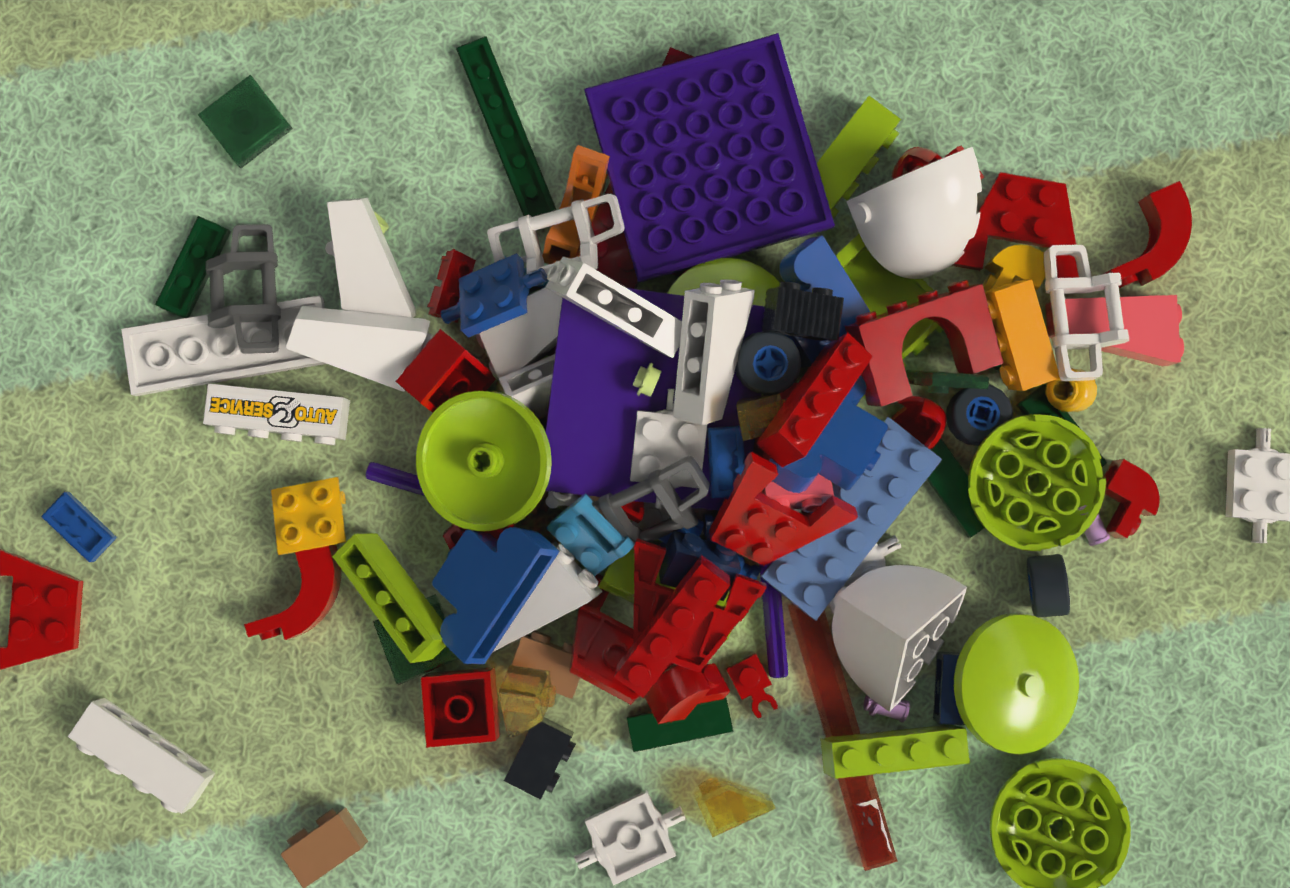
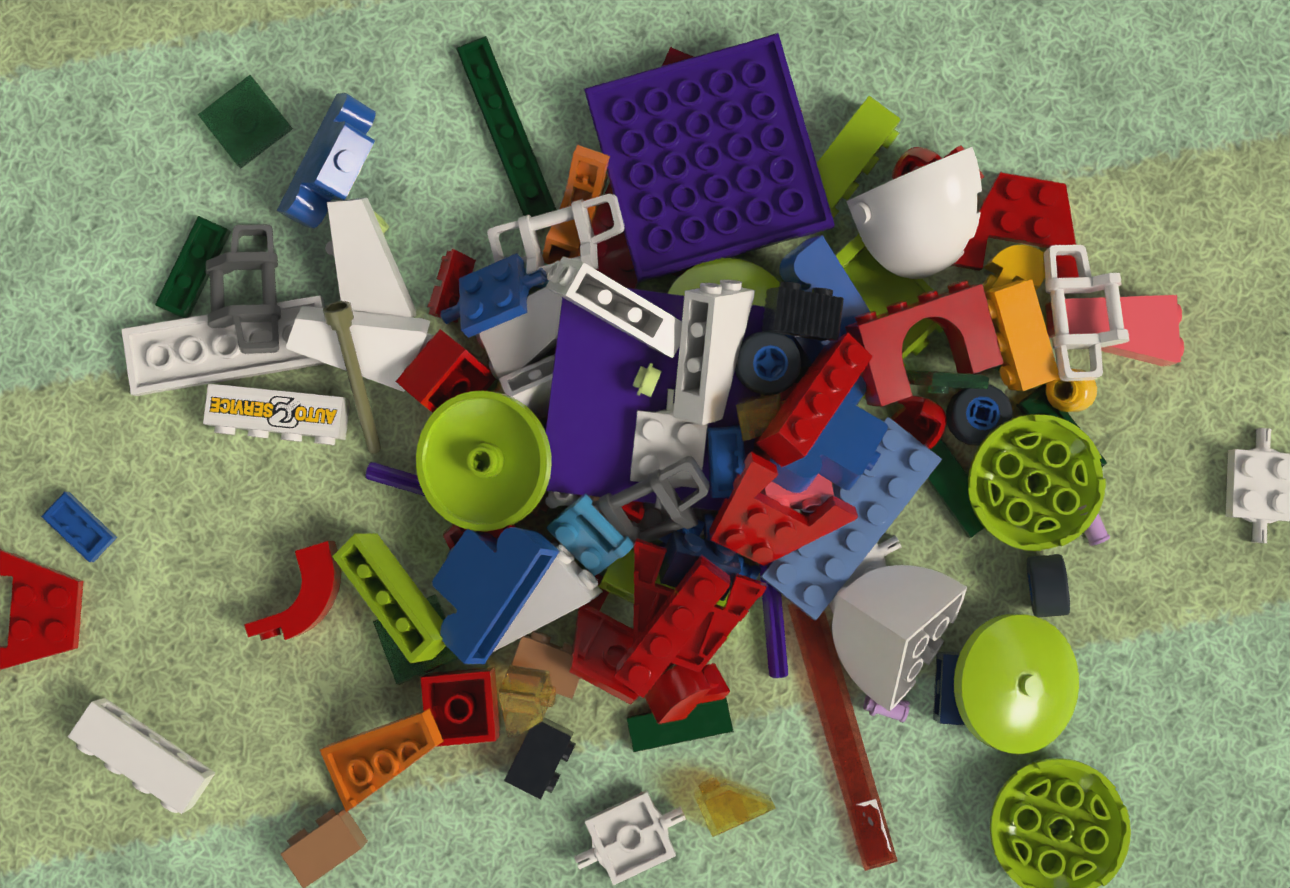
yellow hinge [271,477,346,555] -> none
red plate [725,653,778,719] -> none
lime brick [820,724,970,779] -> none
red brick [1103,459,1160,539] -> none
red arch [1104,181,1192,288] -> none
none -> blue brick [276,93,376,228]
none -> orange wing [320,709,443,812]
none -> olive piece [323,301,381,454]

